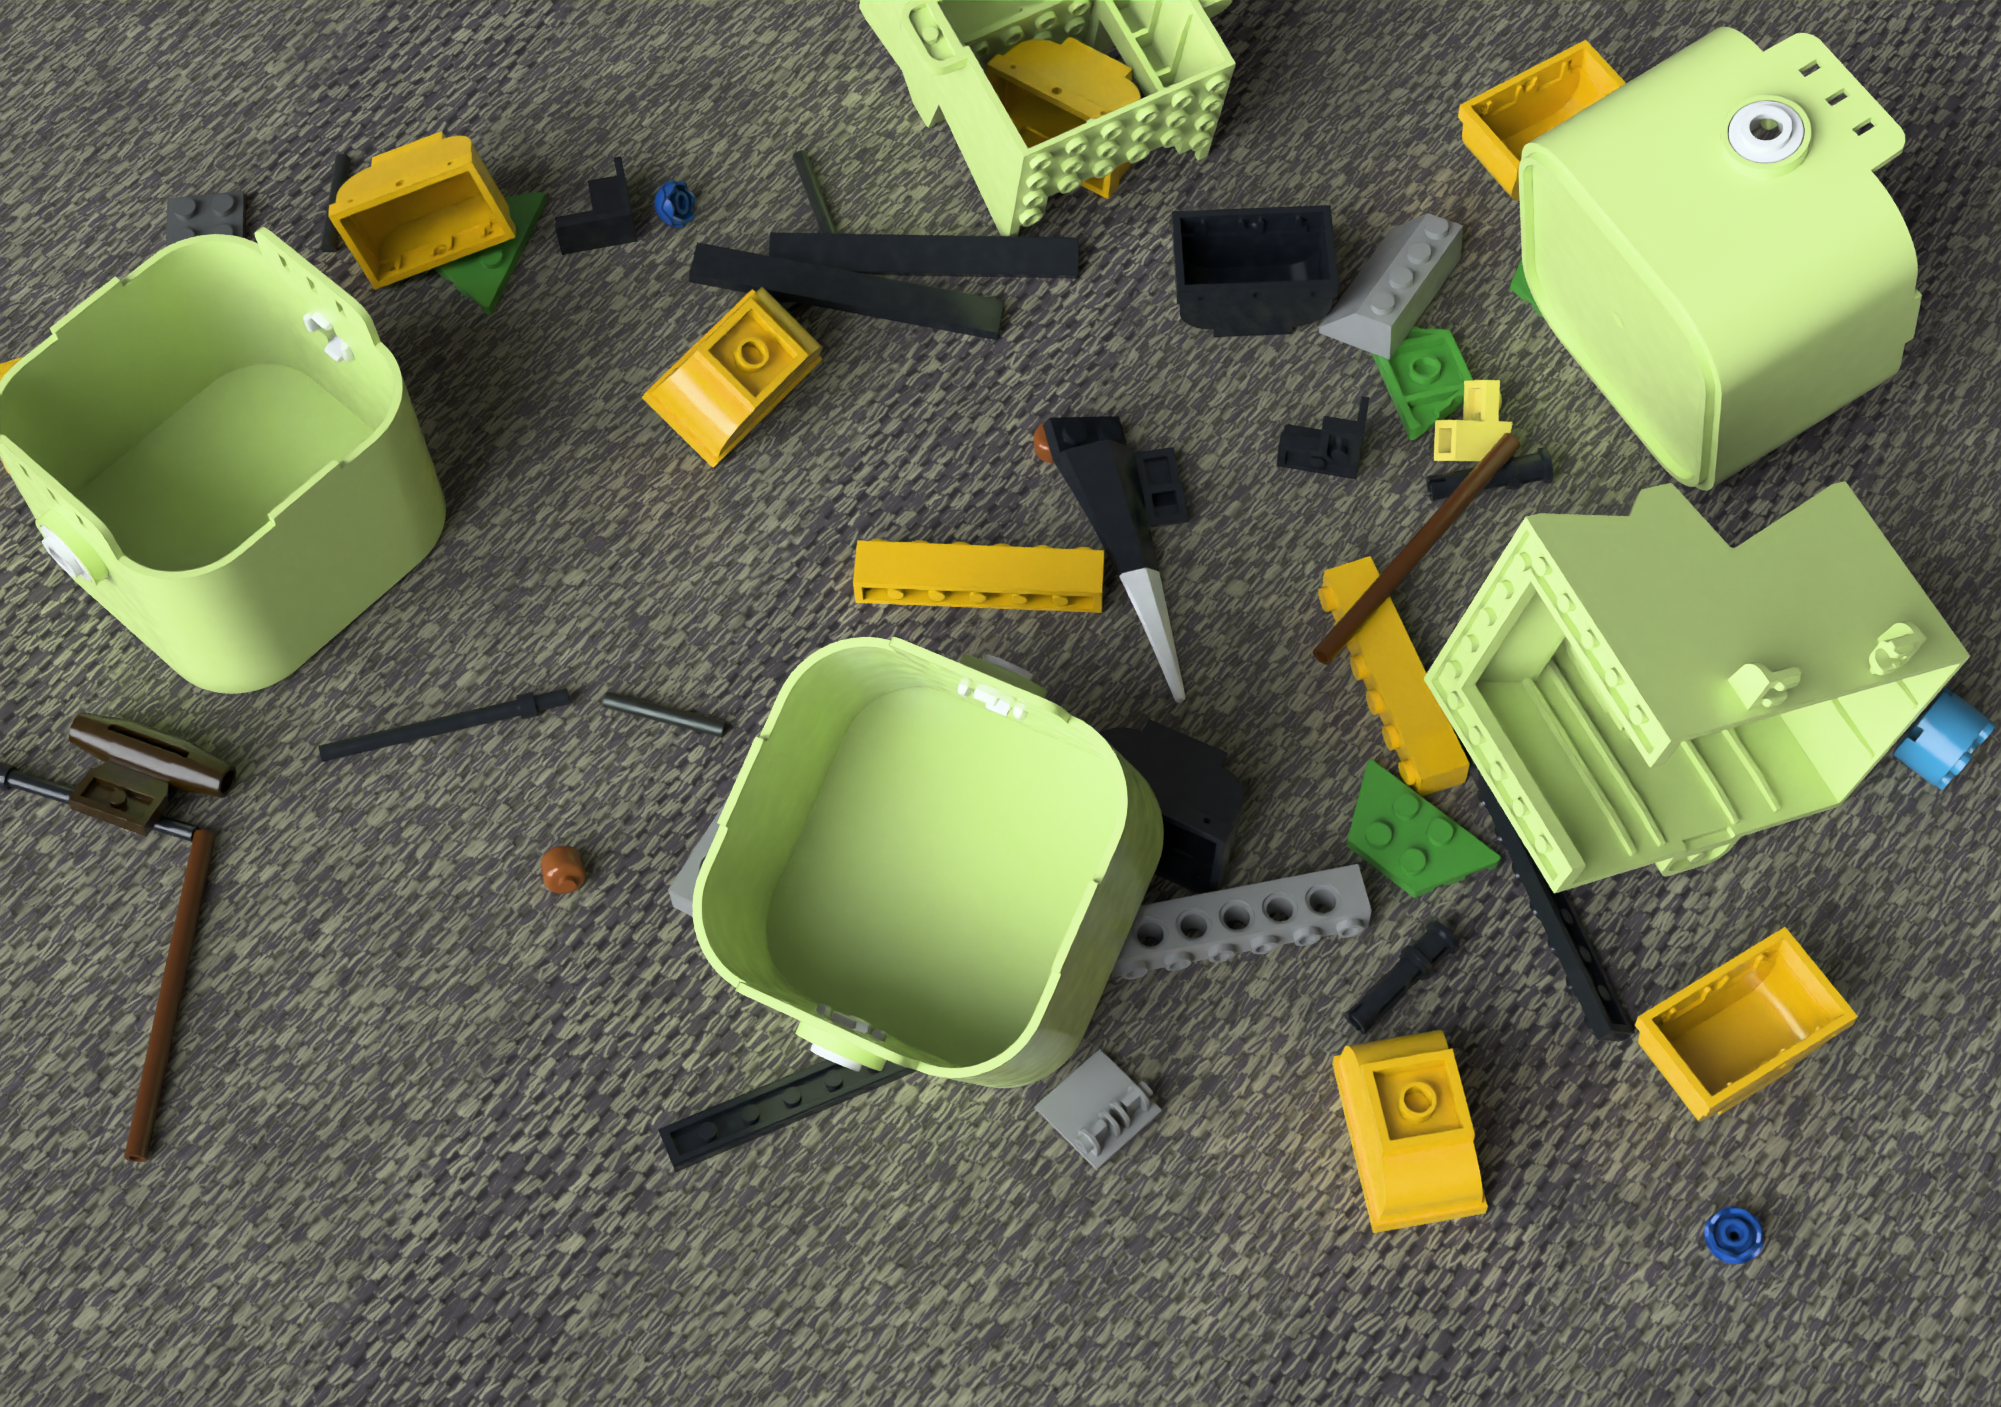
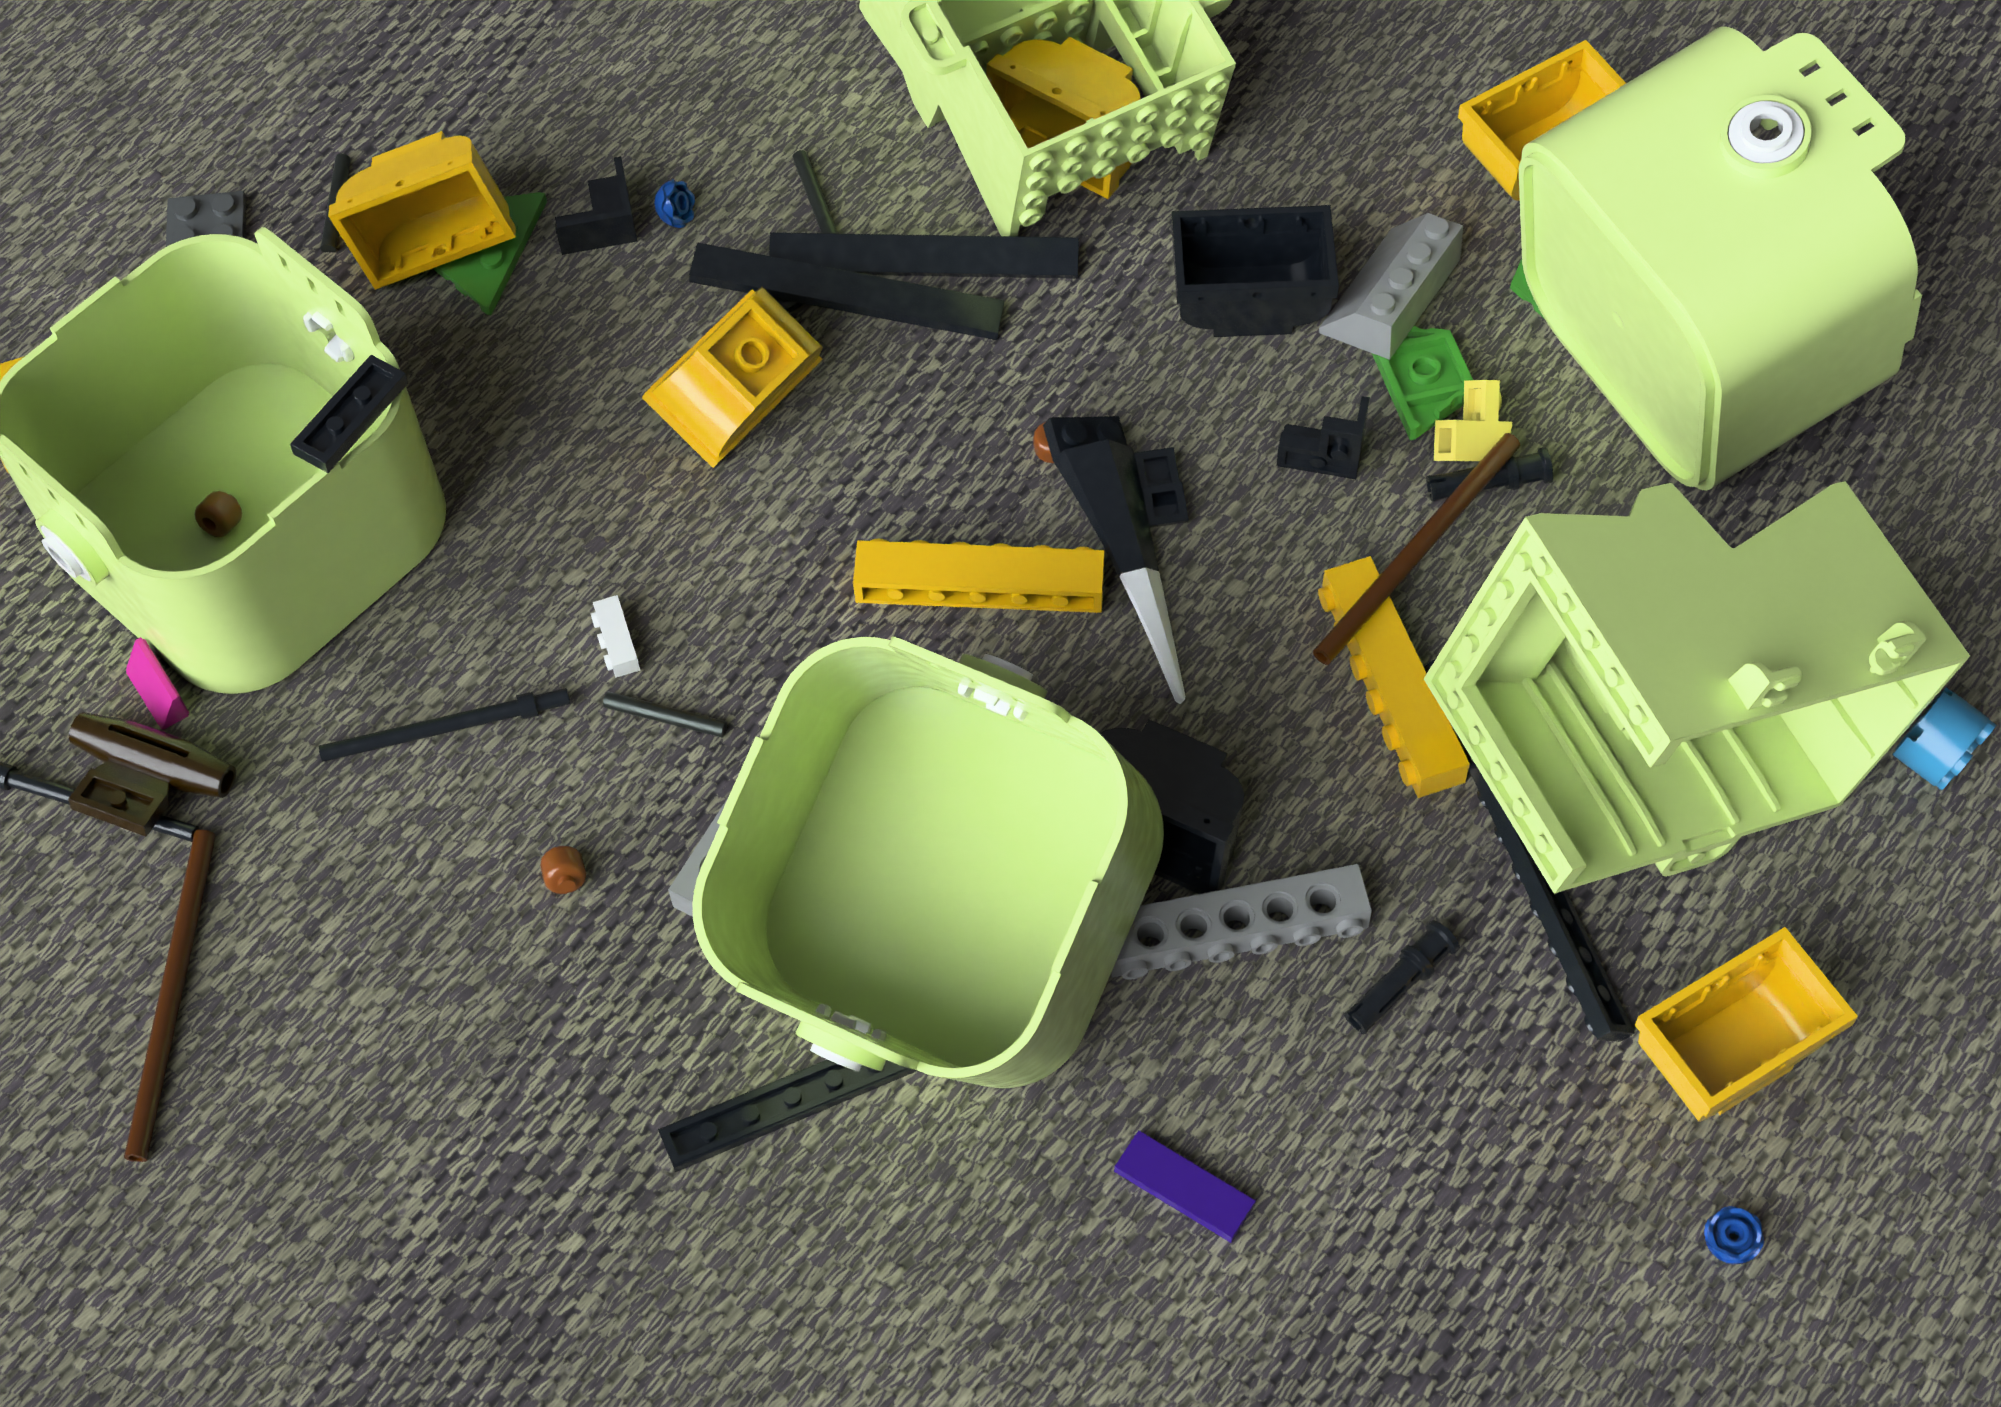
light grey hinge [1034,1049,1162,1170] -> none
yellow container [1332,1030,1488,1233] -> none
bright green wing [1347,759,1502,898] -> none
none -> dark pink slope [126,637,189,730]
none -> dark orange piece [194,491,242,537]
none -> black plate [290,355,408,473]
none -> white piece [590,595,640,678]
none -> dark purple tile [1114,1130,1256,1243]

